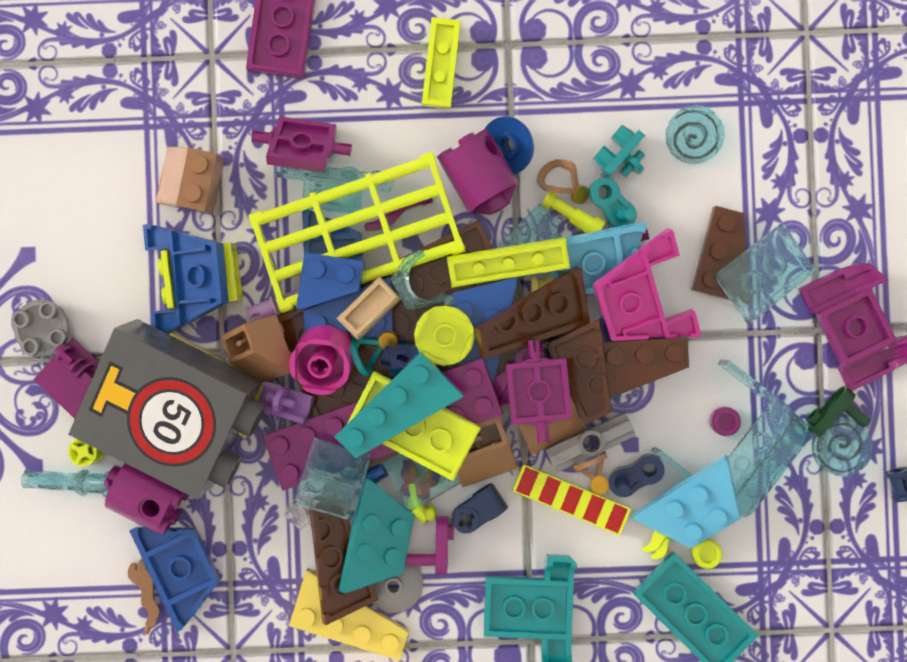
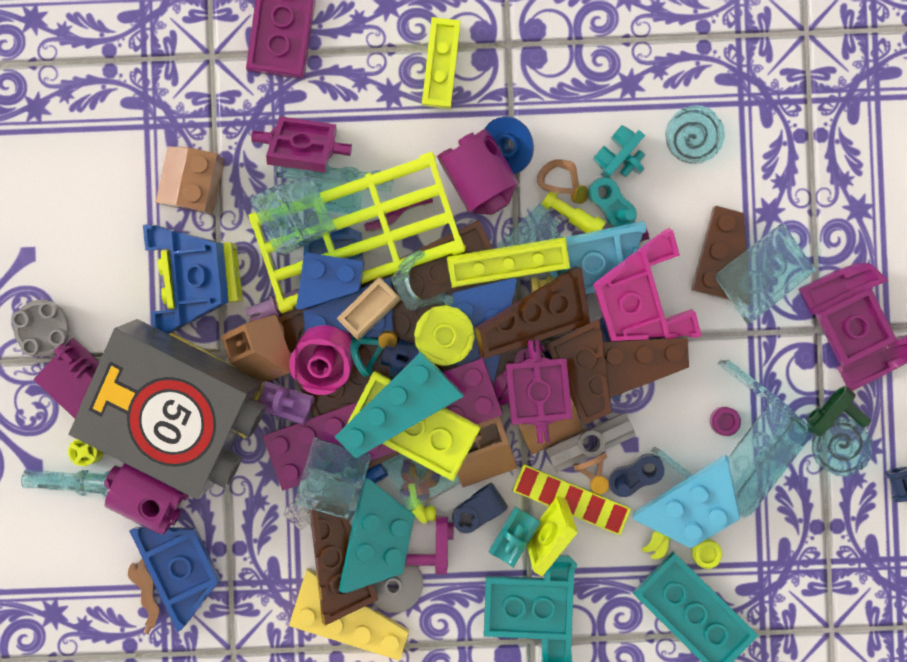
none -> clear light blue slope [249,175,337,256]
none -> teal hips [488,506,541,568]
none -> neon yellow tile [527,496,578,576]

